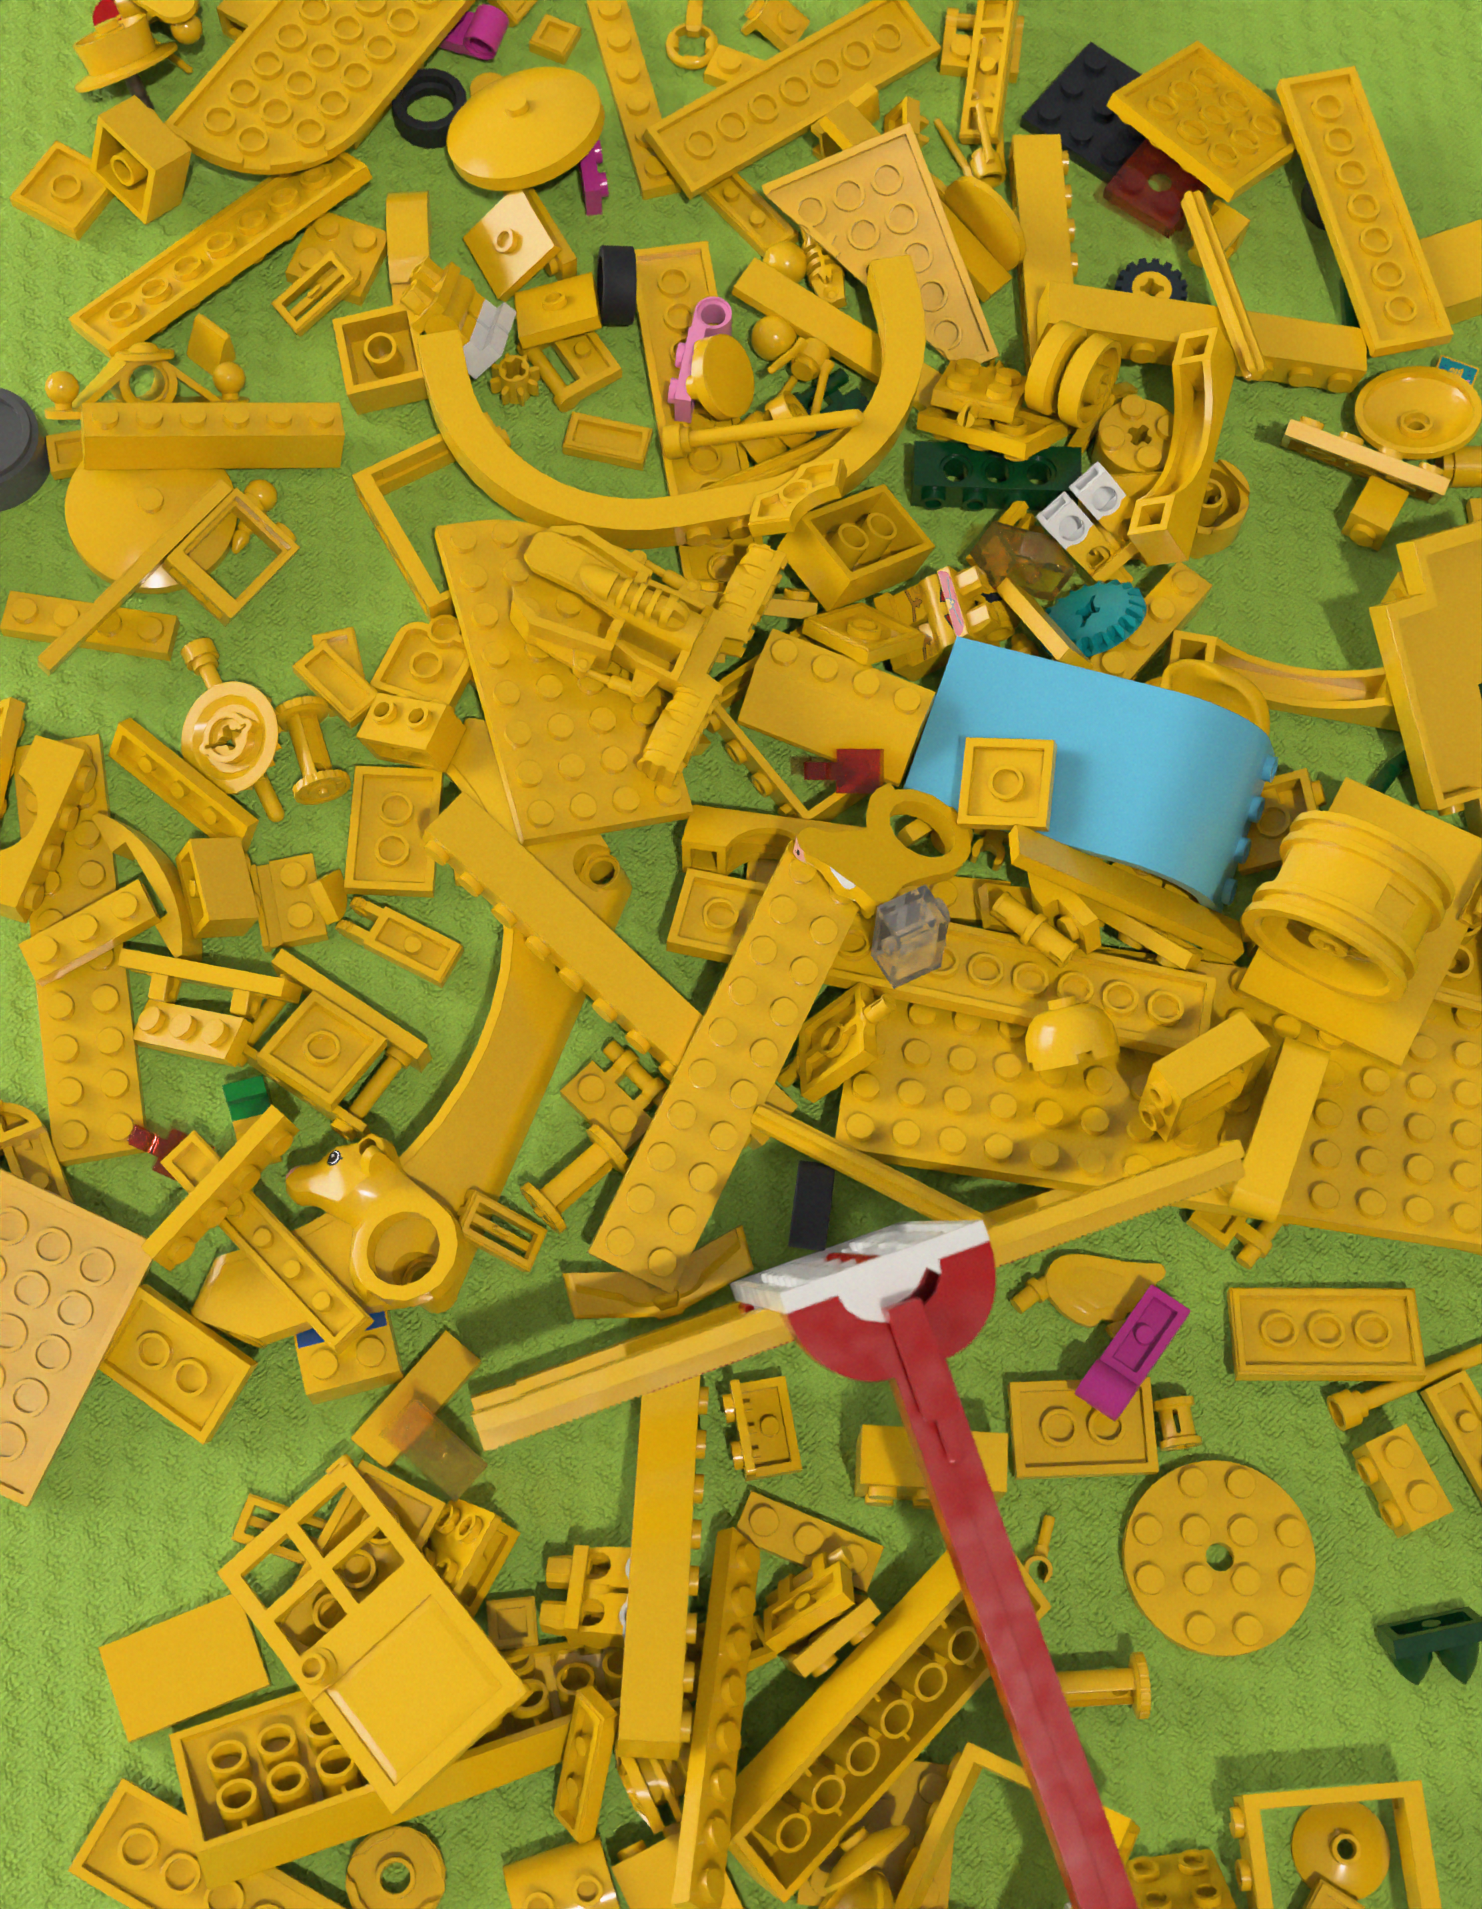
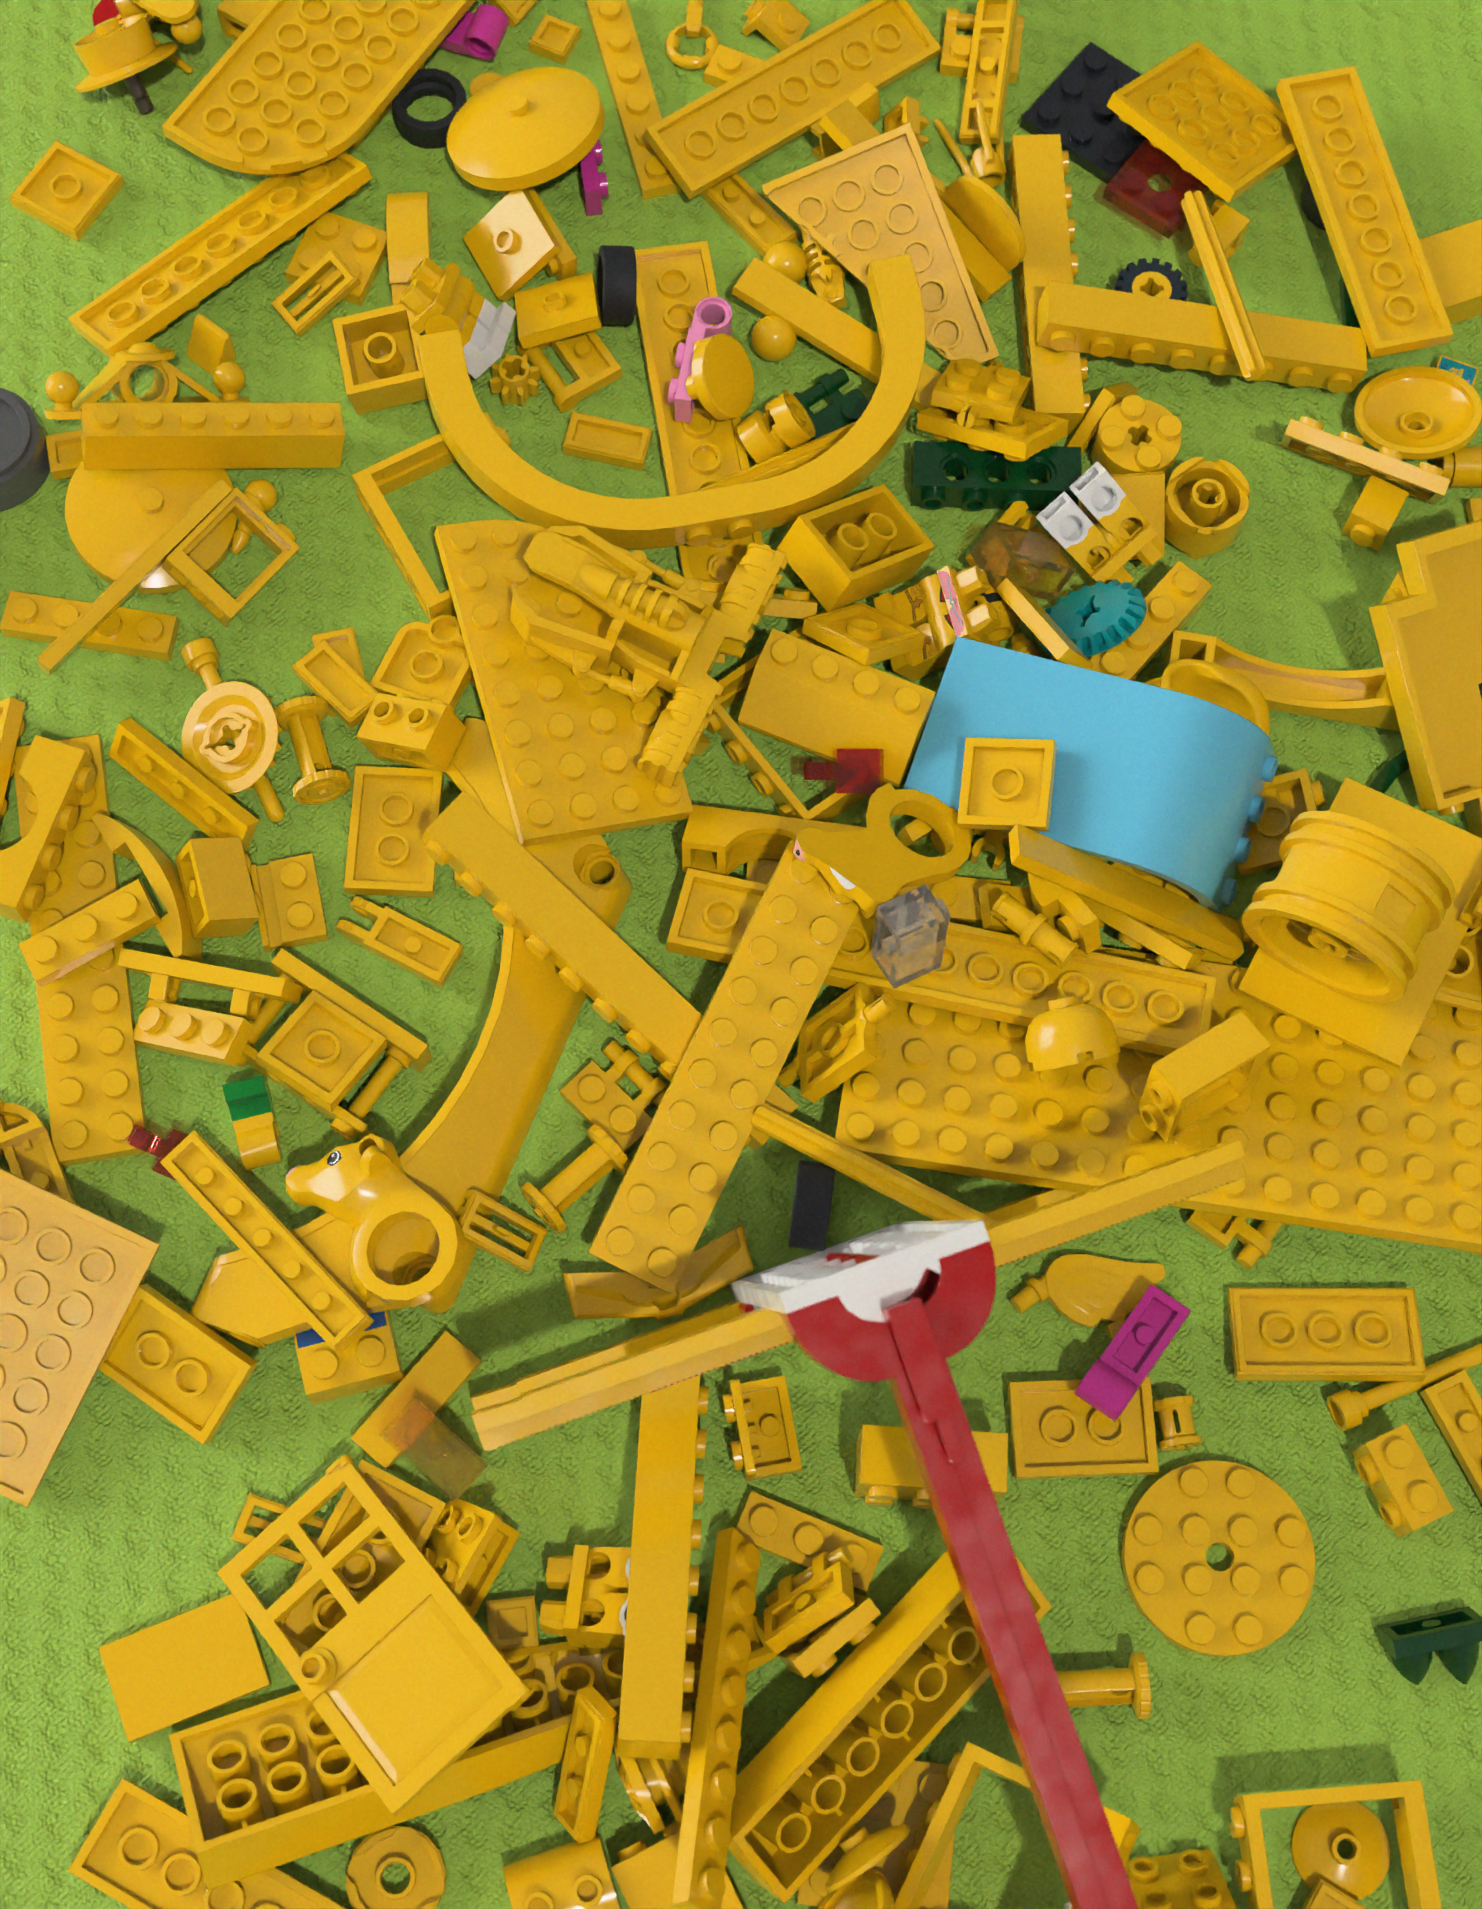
yellow brick [90,95,192,225] -> none
yellow plate [140,1105,300,1271] -> none
yellow tile [308,868,347,925] -> none
yellow piece [663,409,864,460] -> none
yellow tile [748,459,847,537] -> none
yellow plant [767,337,835,415] -> none
yellow hand [1022,1515,1055,1583] -> none
yellow wheel [1025,320,1122,429] -> none
yellow arch [1127,326,1238,566] -> none
yellow beam [1228,1037,1331,1223] -> none

